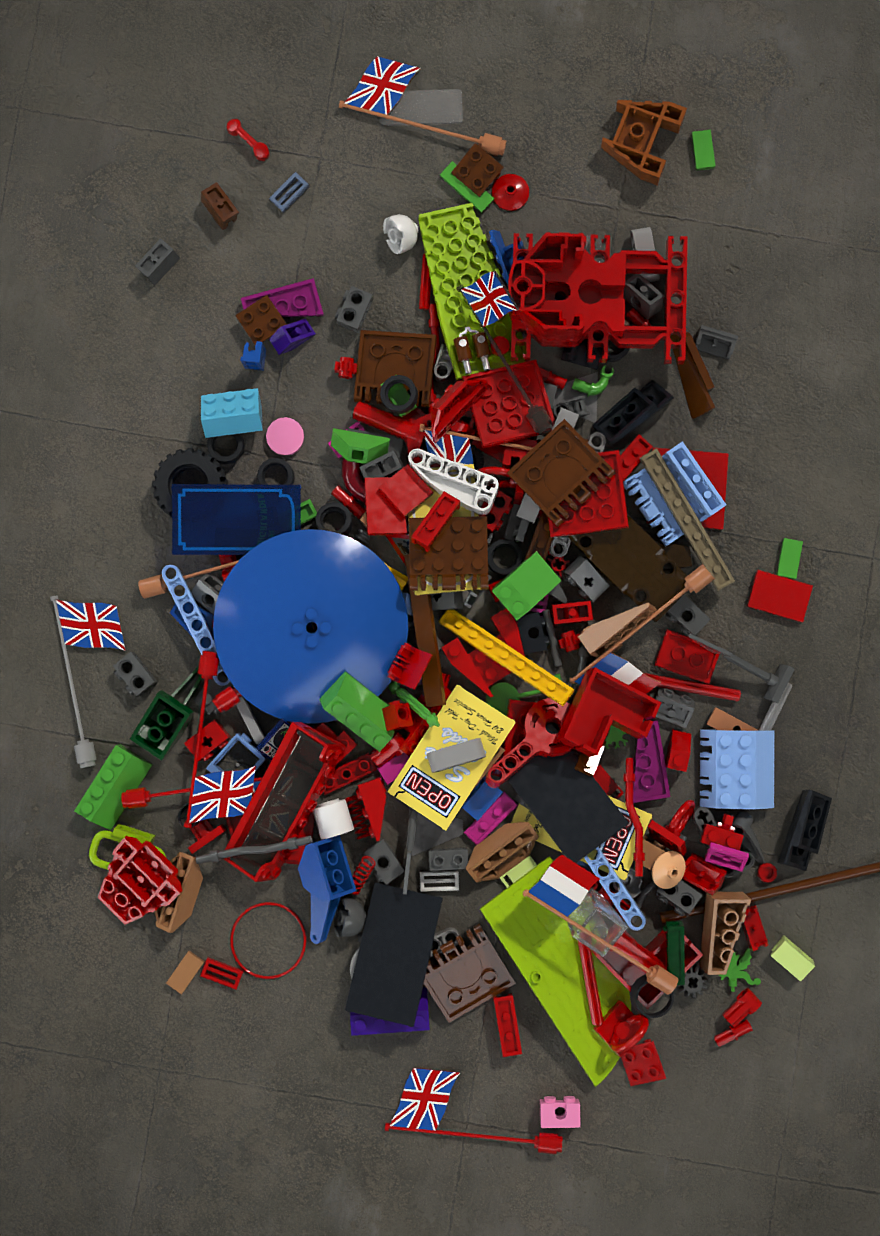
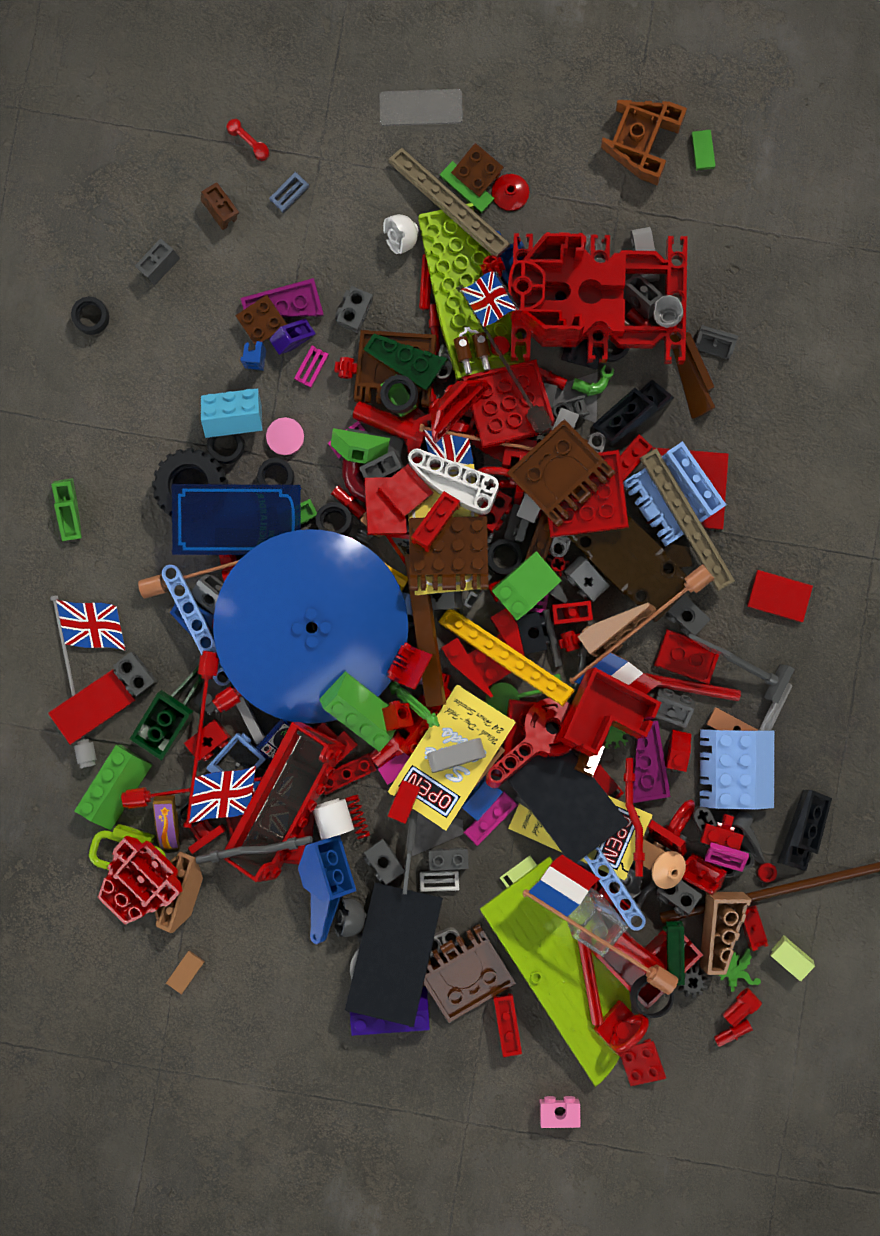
red tile [200,957,244,990] -> none
red piece [230,902,306,979] -> none
flag [339,57,507,156] -> none
red piece [351,856,376,895] -> none
red slope [356,776,387,841] -> none
flag [385,1068,563,1154] -> none
medium nougat wedge [466,822,539,883] -> none
bright green tile [776,538,803,579] -> none
none -> red tile [48,669,135,745]
none -> bright green slope [51,478,82,541]
none -> black tyre [71,296,110,335]
none -> slope [153,795,180,850]
none -> dark pink tile [294,345,329,388]
none -> dark green wing [363,334,448,392]
none -> dark tan tile [388,148,510,258]
none -> red tile [388,780,421,824]
none -> red gear [480,255,505,277]
none -> light grey hair [653,295,683,328]

